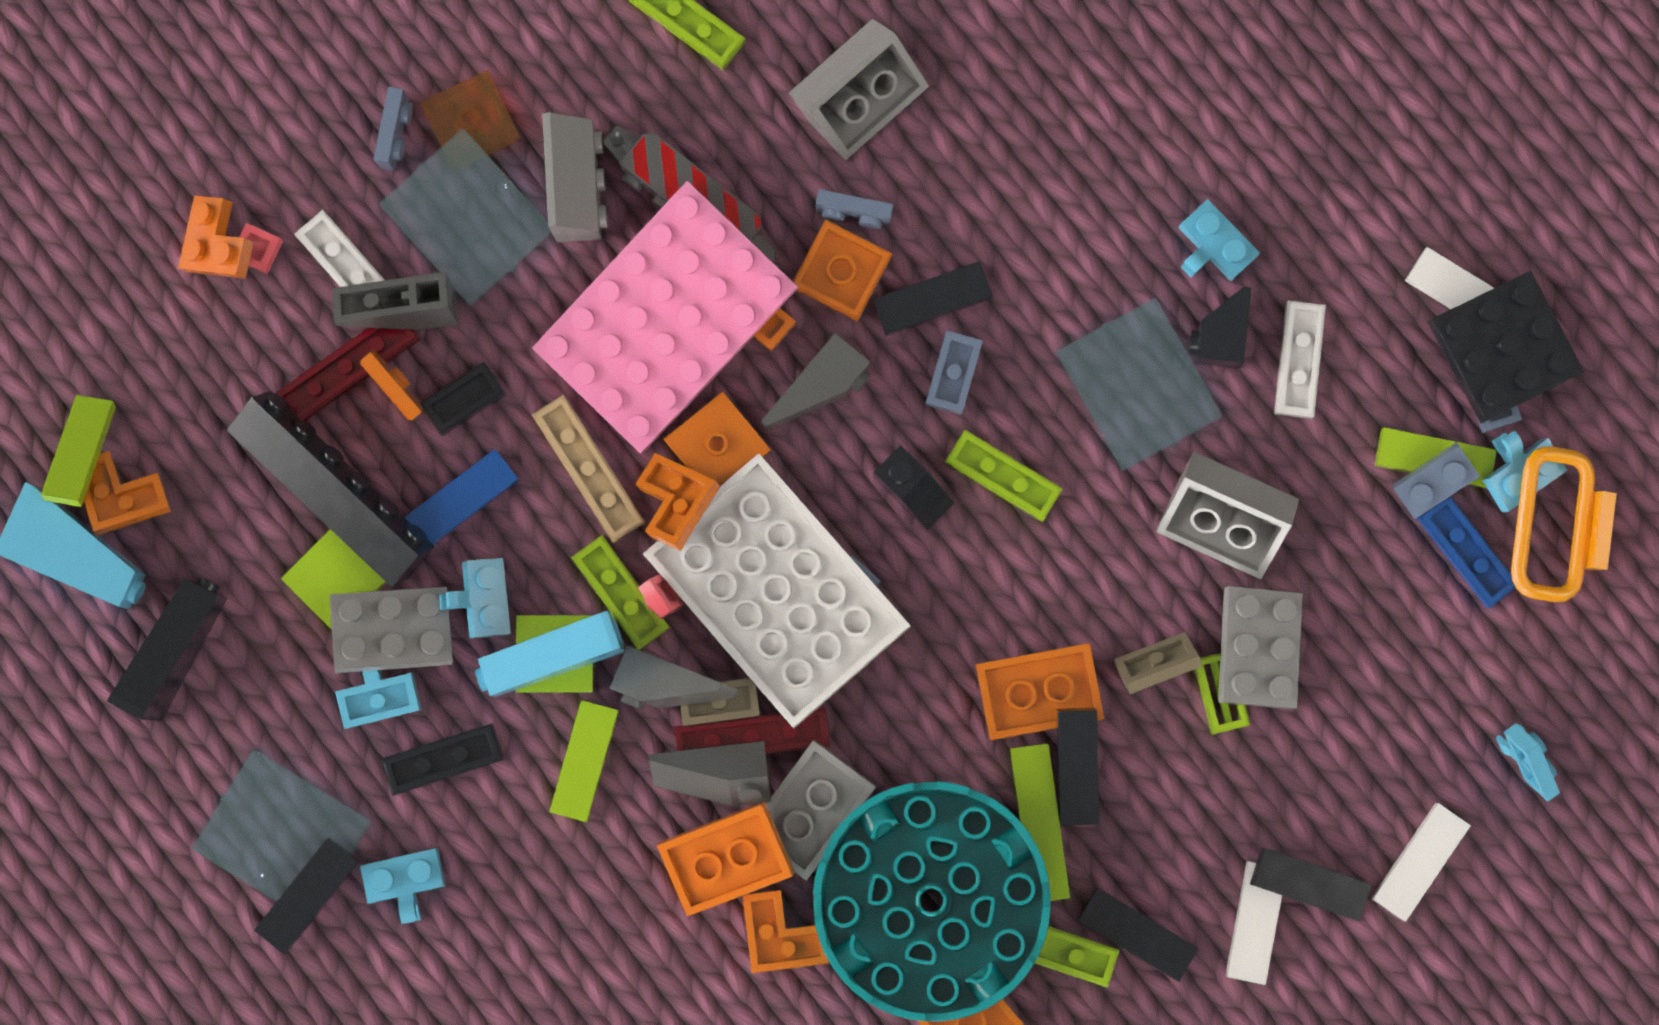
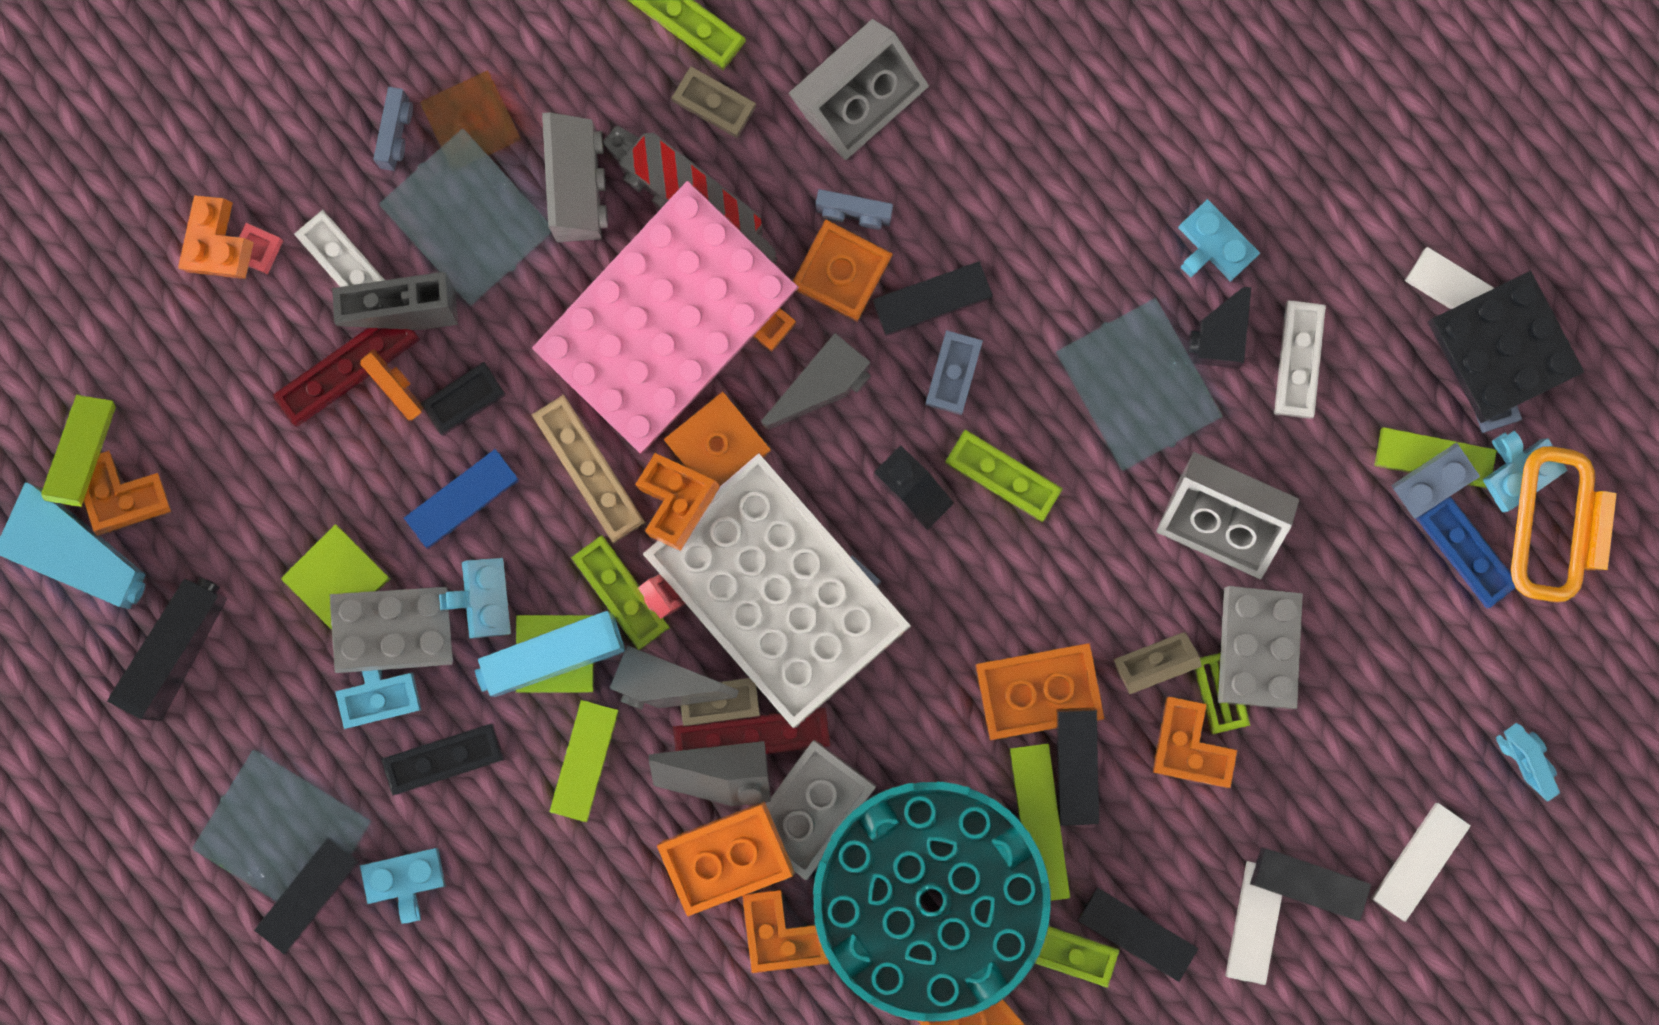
black brick [227,391,435,587] -> none
none -> dark tan plate [672,66,756,138]
none -> orange plate [1152,696,1237,788]

